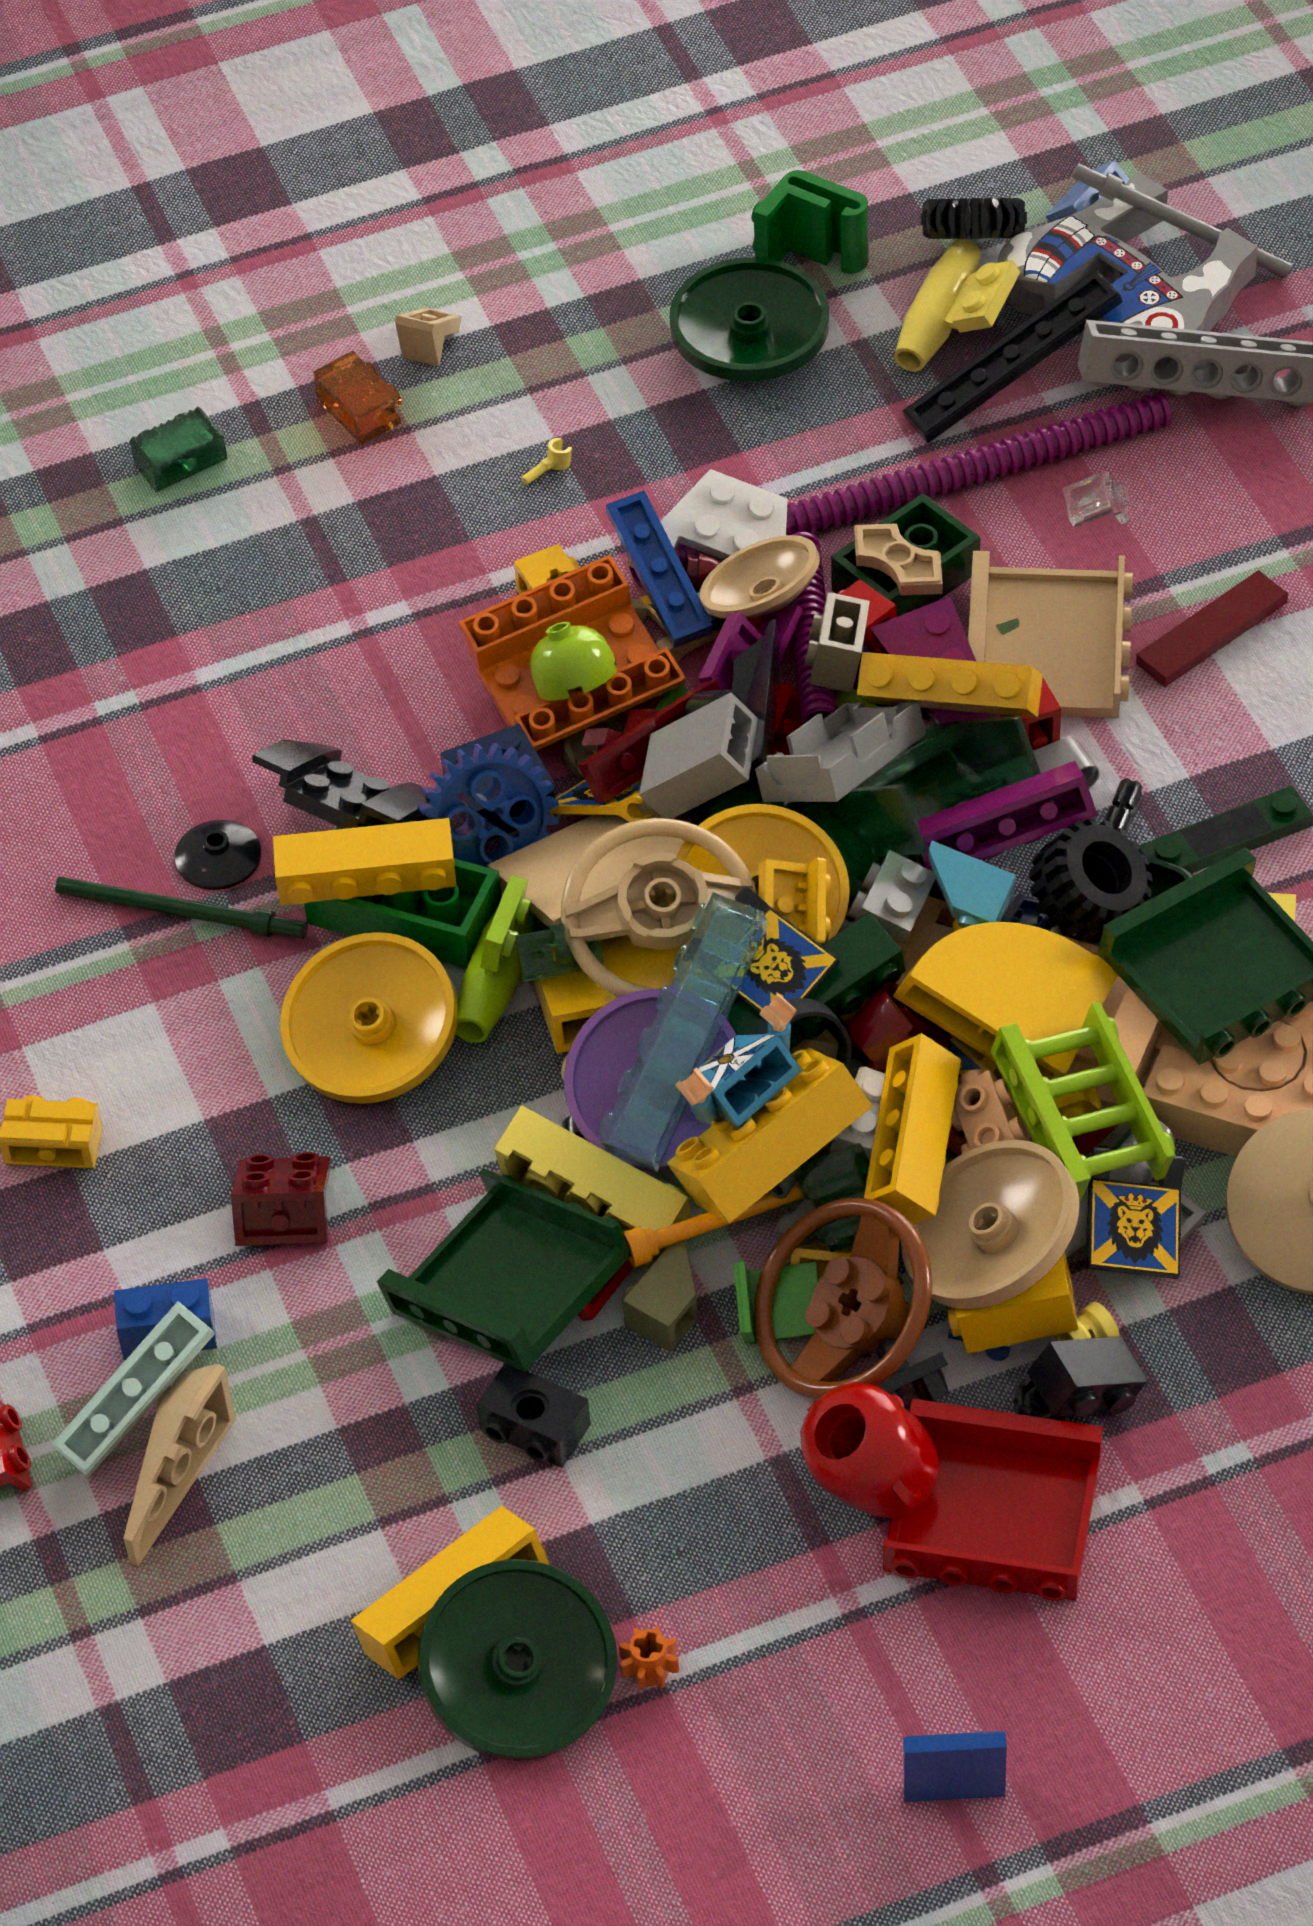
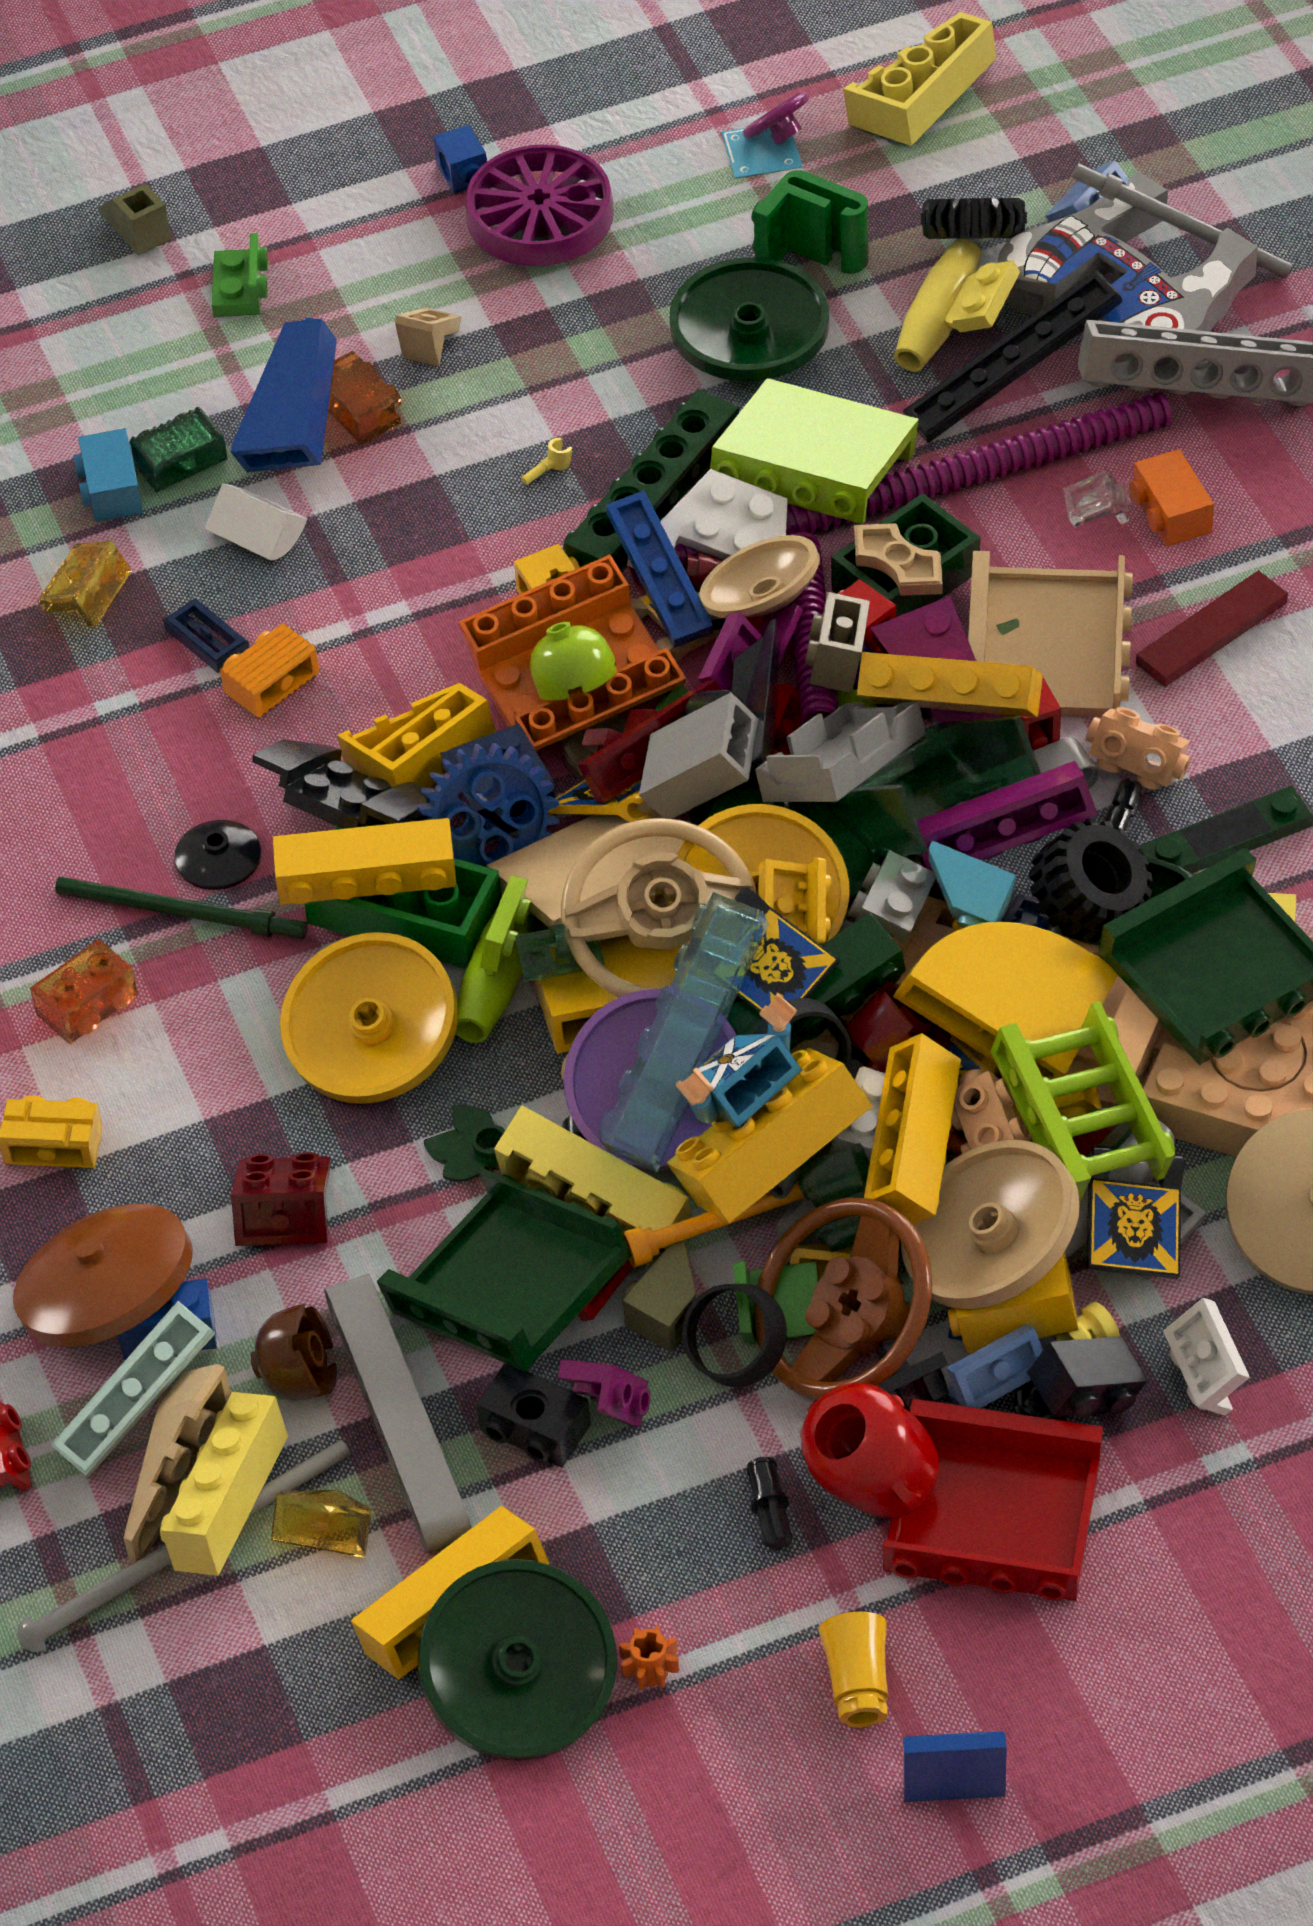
none -> dark orange dish [13,1203,193,1347]
none -> light grey bar [17,1440,350,1652]
none -> clear orange brick [30,938,138,1045]
none -> clear yellow bracket [38,540,131,626]
none -> dark azure brick [73,428,143,522]
none -> olive slope [98,183,171,255]
none -> light yellow brick [160,1392,288,1576]
none -> dark blue tile [163,598,249,673]
none -> white brick [204,483,308,560]
none -> bright green bracket [212,233,269,317]
none -> light orange brick [220,623,319,718]
none -> blue slope [231,318,337,472]
none -> reddish brown cylinder [251,1304,337,1401]
none -> clear yellow slope [271,1489,372,1557]
none -> light grey beam [324,1274,472,1553]
none -> yellow wedge [337,682,495,788]
none -> dark green plate [424,1105,505,1181]
none -> blue brick [433,124,487,193]
none -> magenta piece [466,144,614,266]
none -> magenta bracket [558,1359,650,1427]
none -> dark green brick [563,389,739,573]
none -> black tyre [682,1283,787,1387]
none -> panel [710,378,918,524]
none -> medium azure sticker [722,128,803,178]
none -> magenta piece [743,92,809,145]
none -> black axle [746,1457,792,1551]
none -> yellow plant [818,1611,889,1728]
none -> light yellow wedge [843,12,997,146]
none -> medium blue panel [945,1324,1043,1408]
none -> light nougat brick [1085,707,1191,790]
none -> orange brick [1129,449,1214,546]
none -> white bracket [1163,1298,1250,1415]

